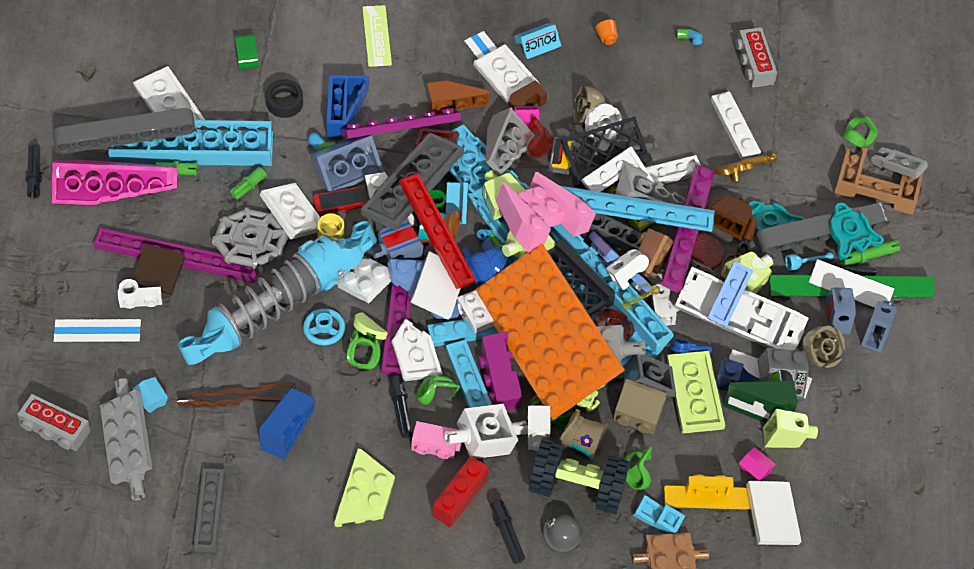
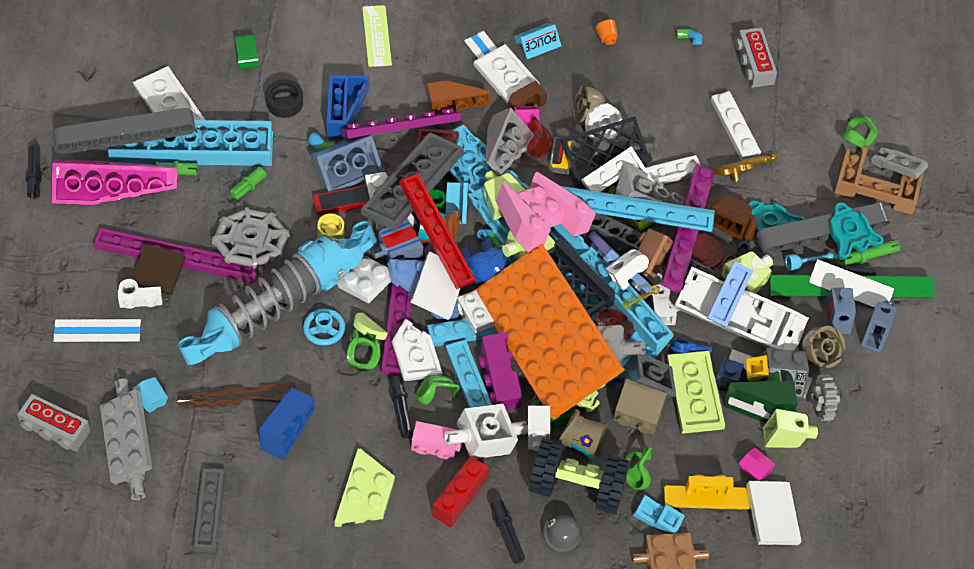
white tile [260,183,320,239] -> none
none -> yellow slope [745,355,769,382]
none -> light grey gear [812,374,840,421]

